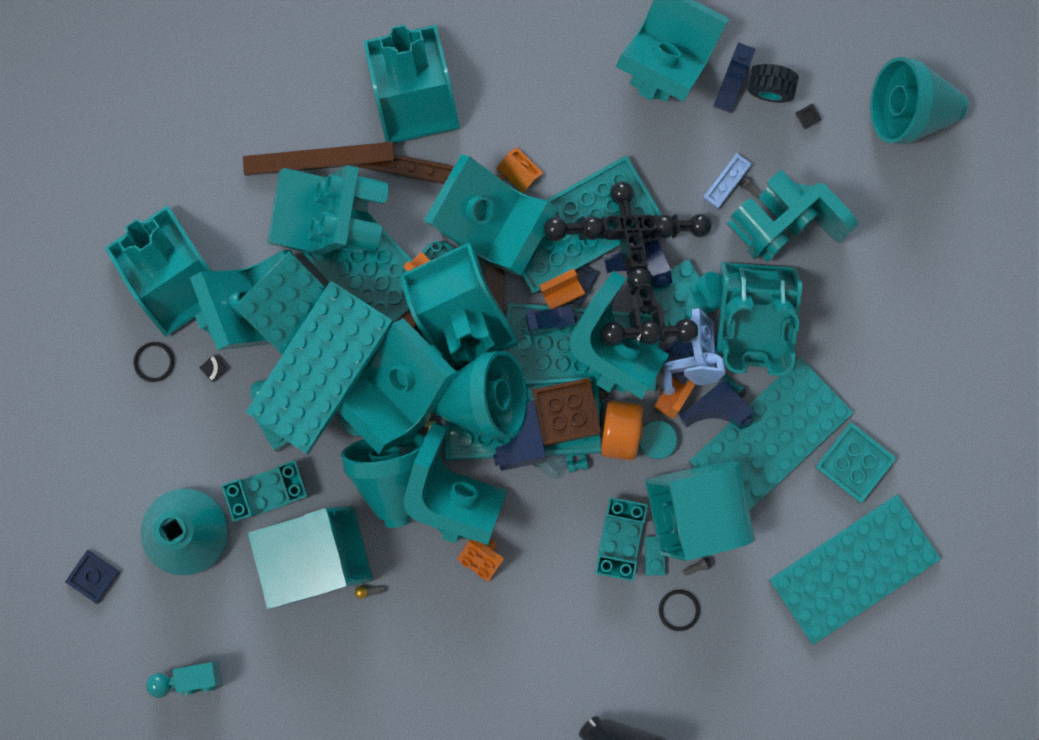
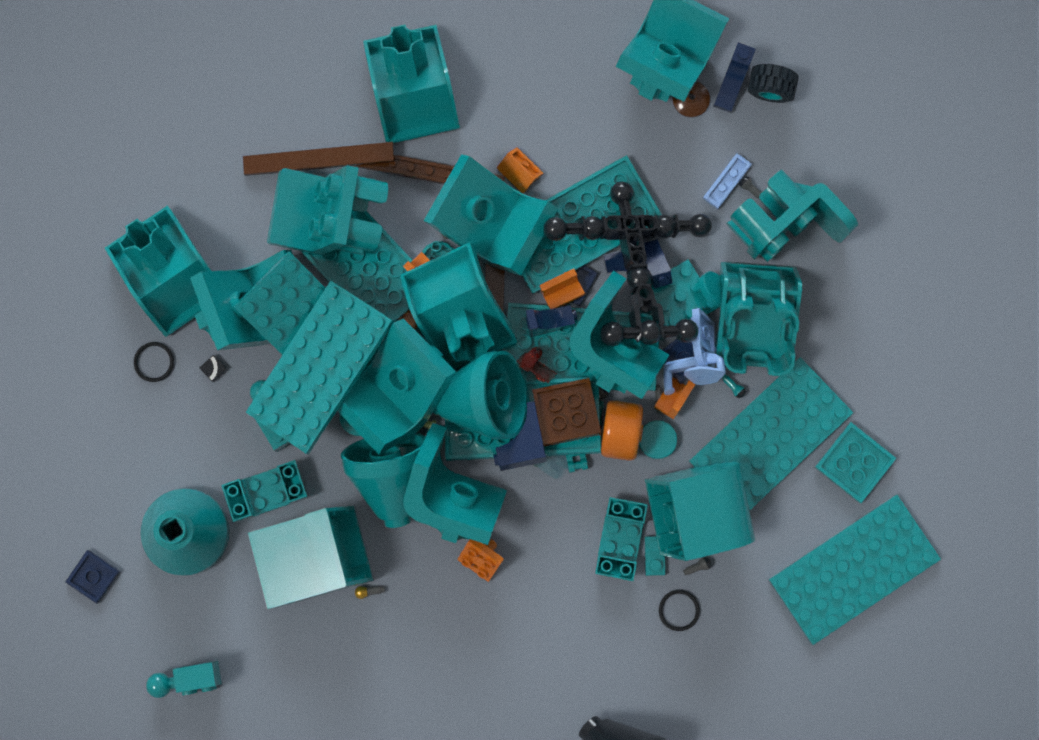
dark blue arch [680,379,756,430] -> none
black tile [795,103,822,130] -> none
teal cone [870,57,968,144] -> none
none -> clear red hinge [516,346,557,384]
none -> reddish brown dish [672,81,710,117]

